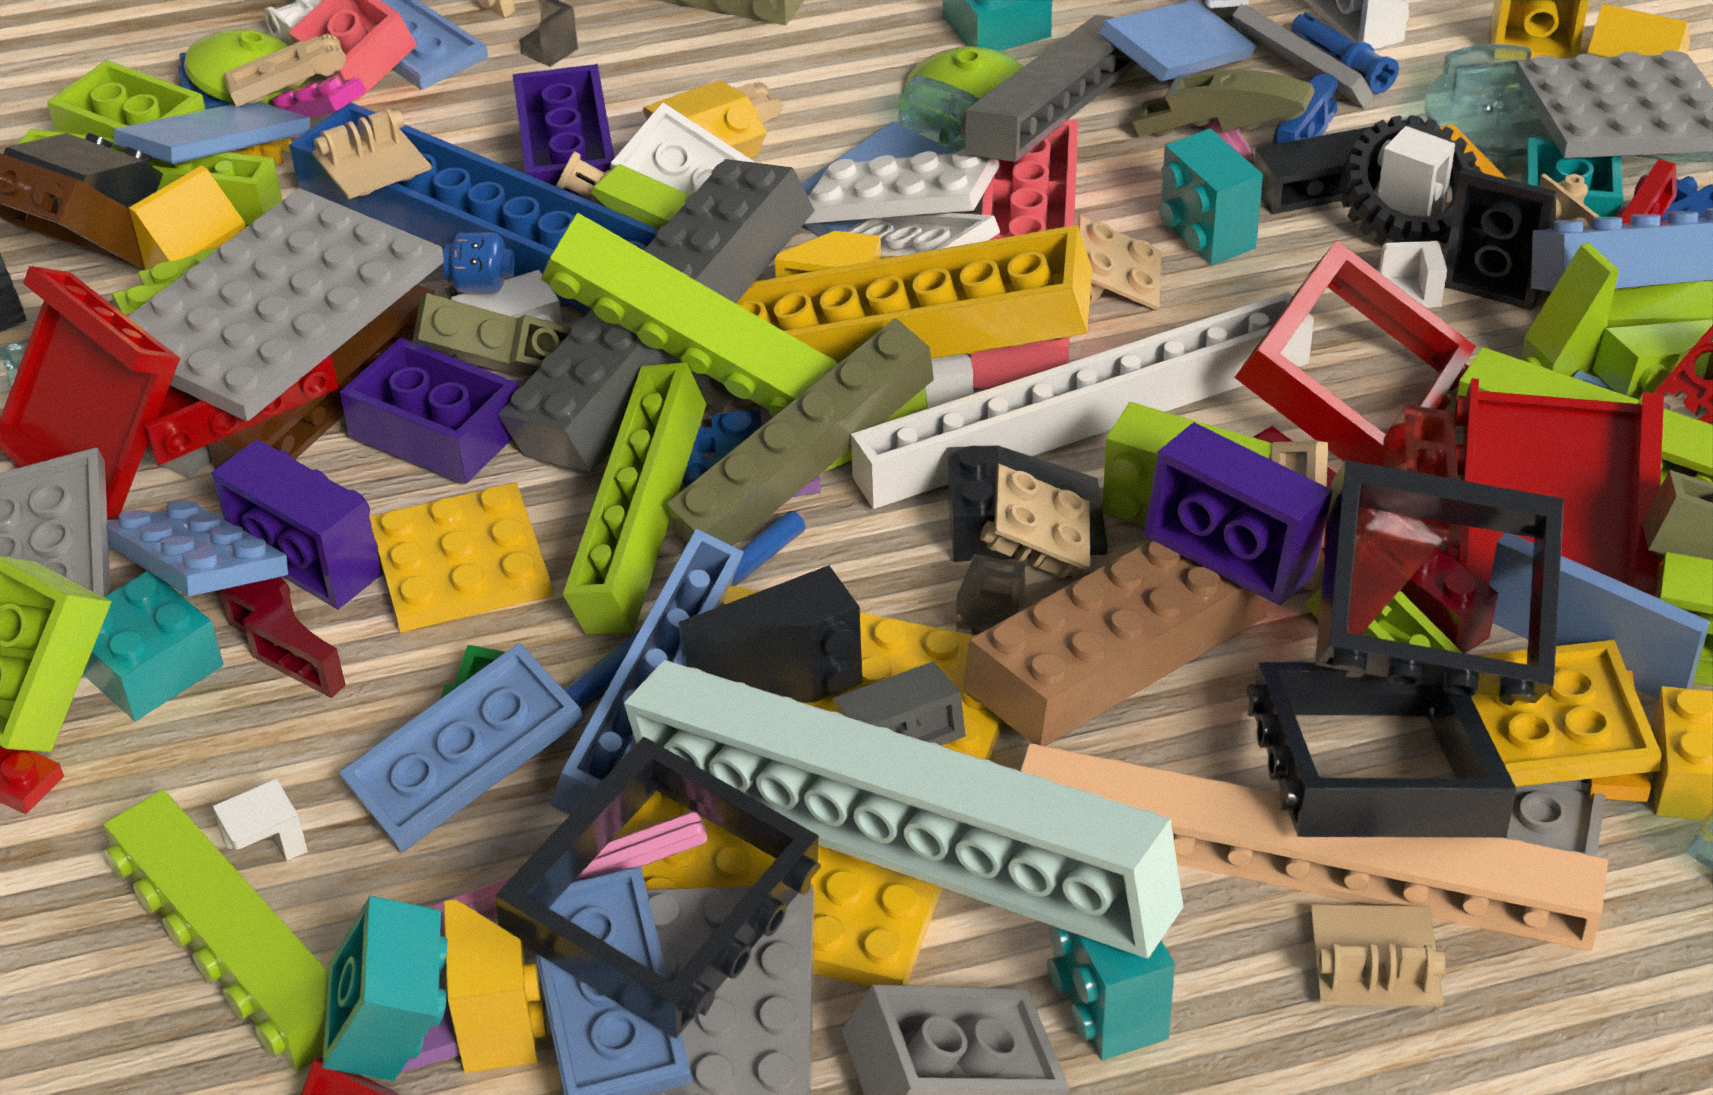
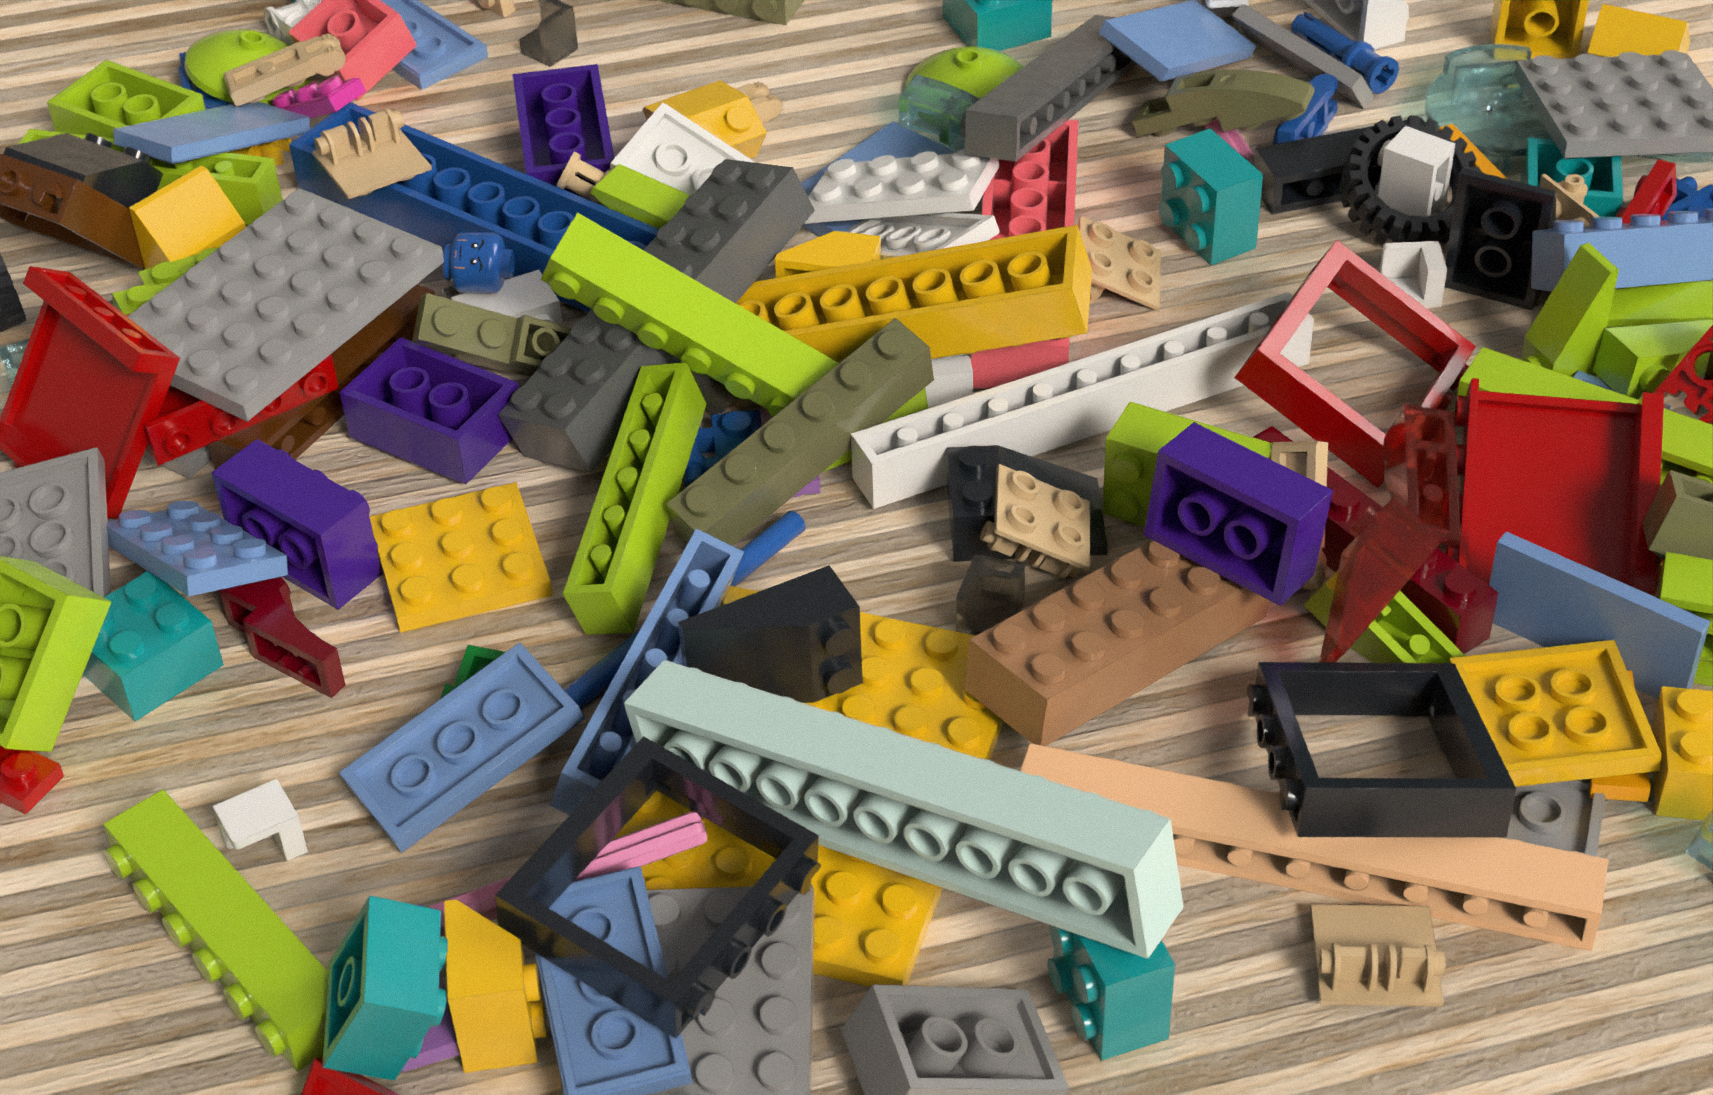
dark grey hinge [833,661,966,746] -> none
black window [1315,460,1564,706] -> none

